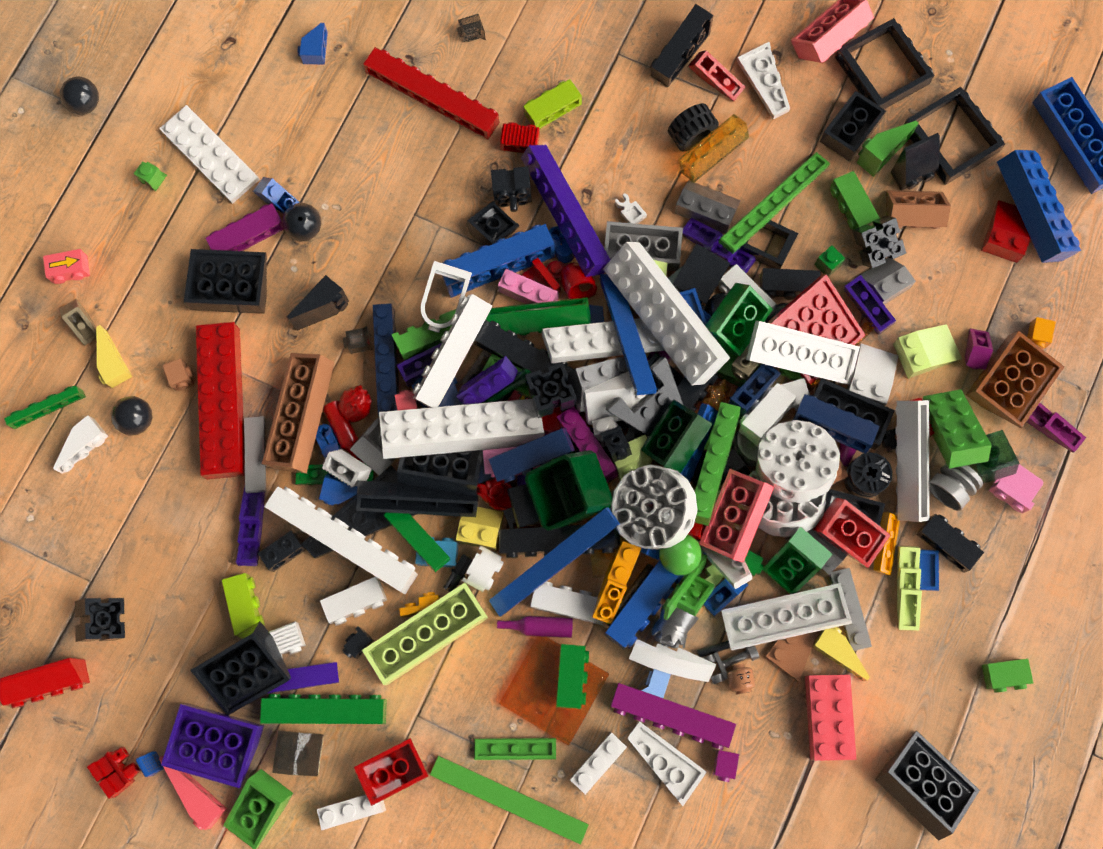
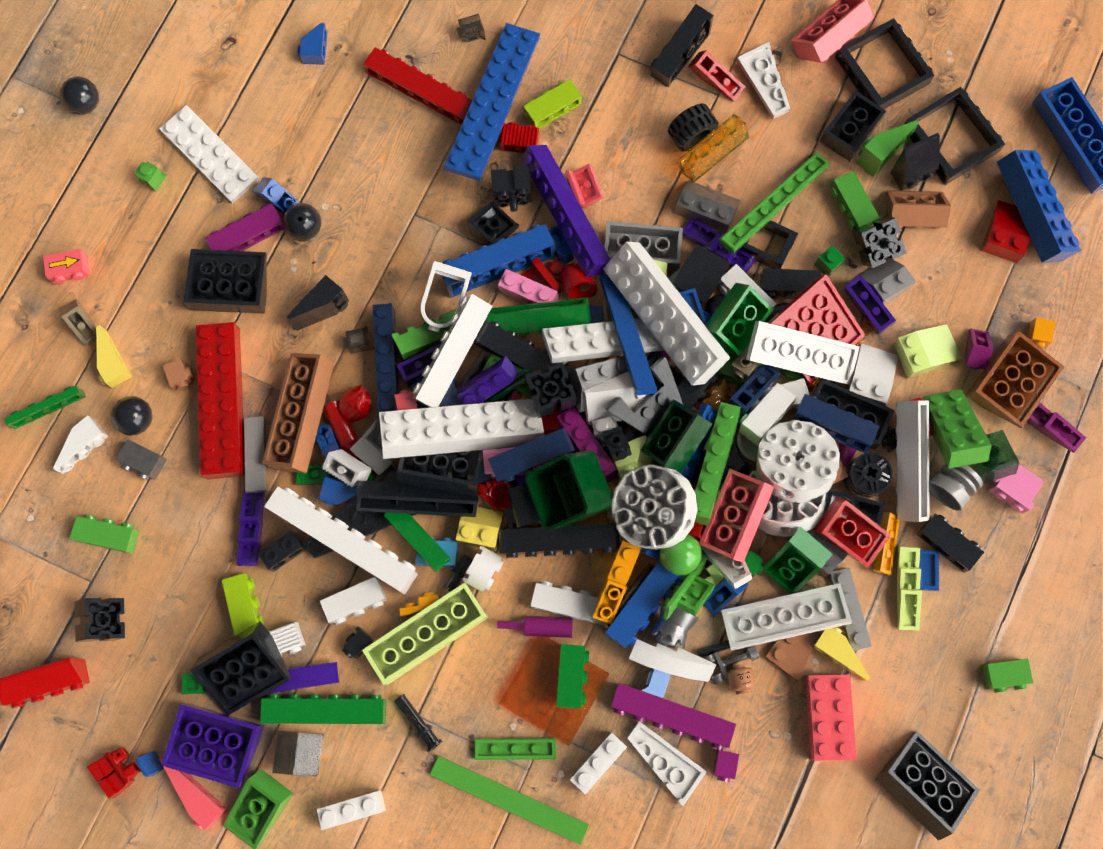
red slope [354,738,429,806] -> none
blue tile [489,507,620,617] -> none
white plate [615,193,647,224] -> none
none -> bright green brick [69,514,139,554]
none -> flat silver brick [116,439,167,480]
none -> green plate [182,673,205,695]
none -> black pin [394,694,443,753]
none -> blue plate [444,23,540,182]
none -> coral bracket [566,164,604,208]

